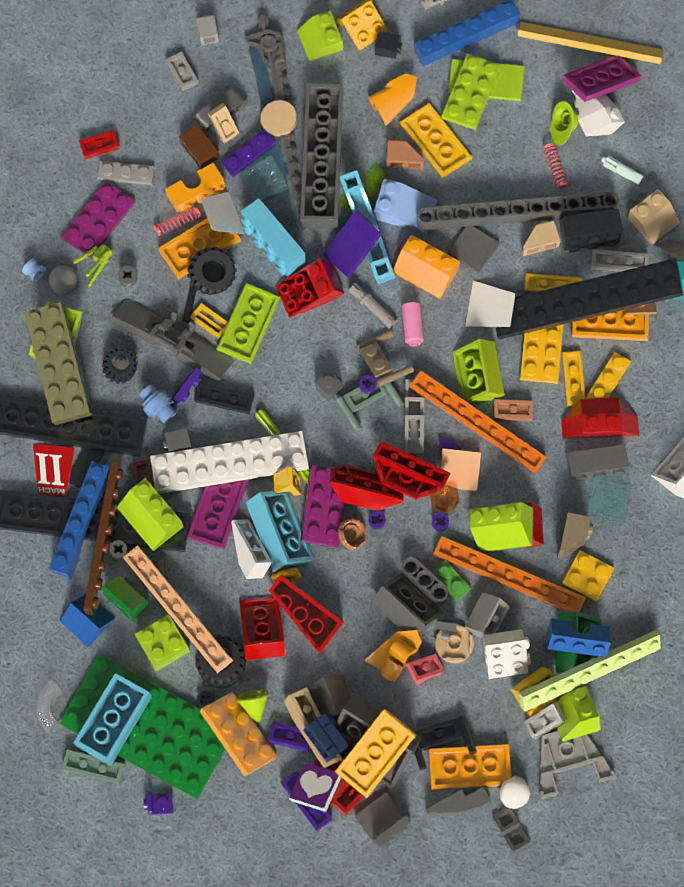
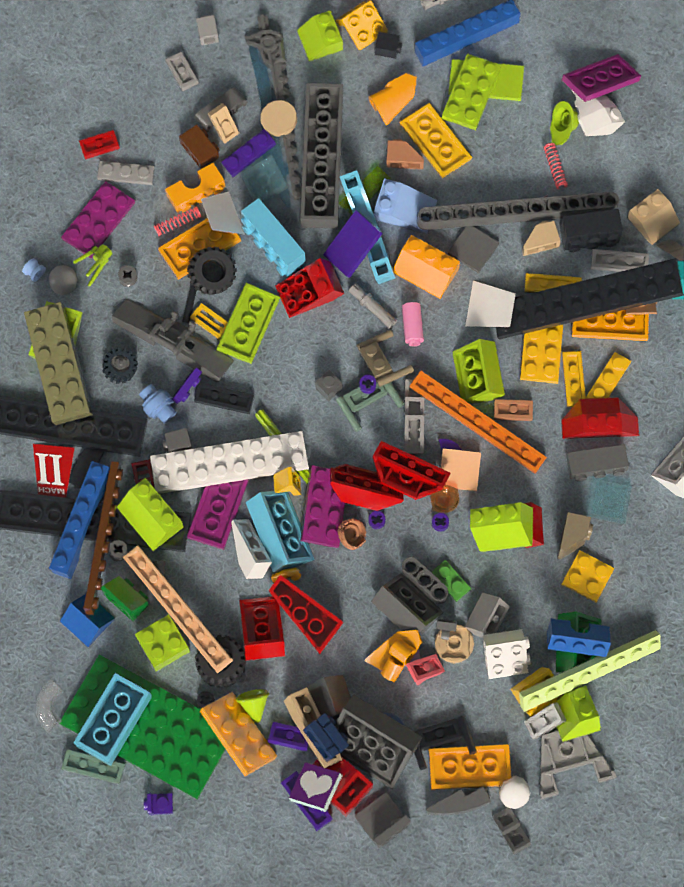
yellow plate [335,709,417,798] -> none
orange plate [434,536,586,612] -> none
yellow tile [518,22,663,64] -> none
light aqua piece [601,155,644,185] -> none

